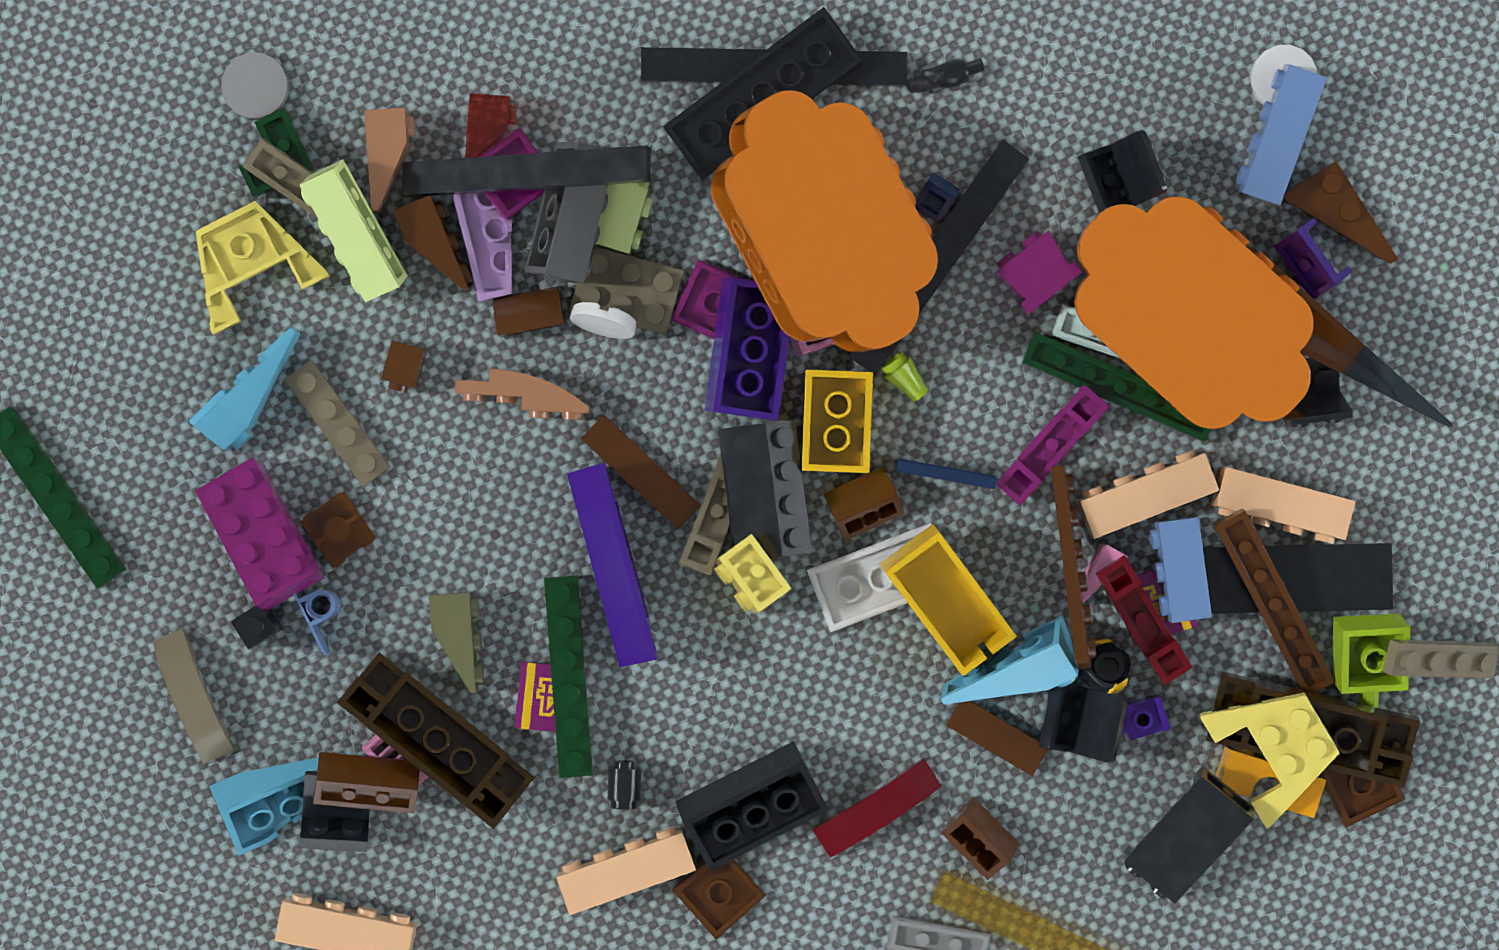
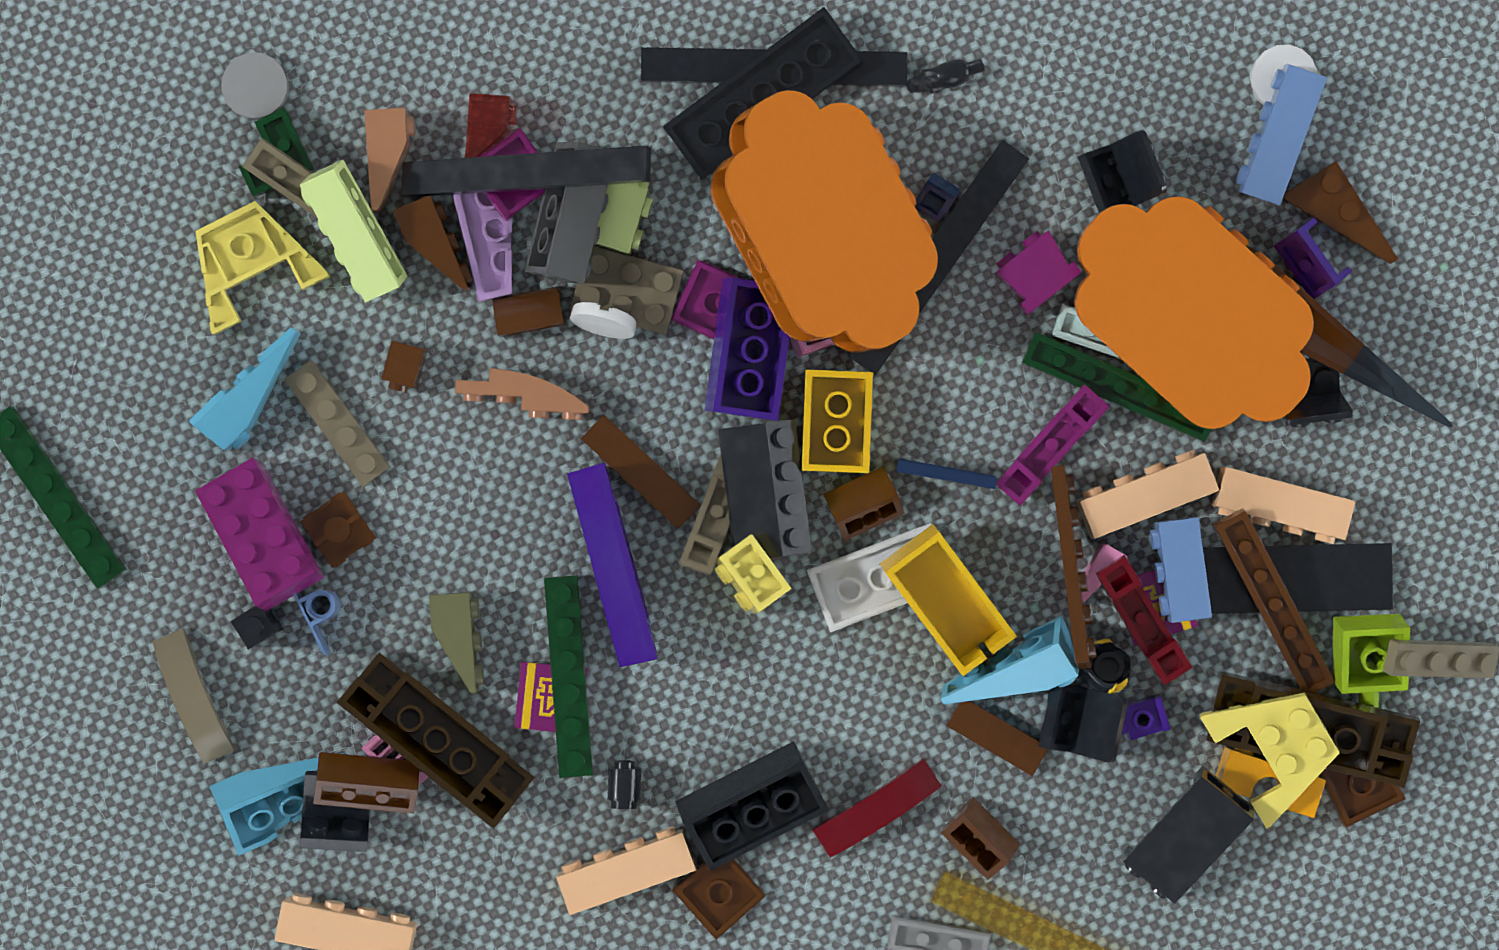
lime cone [881,352,929,402] -> none

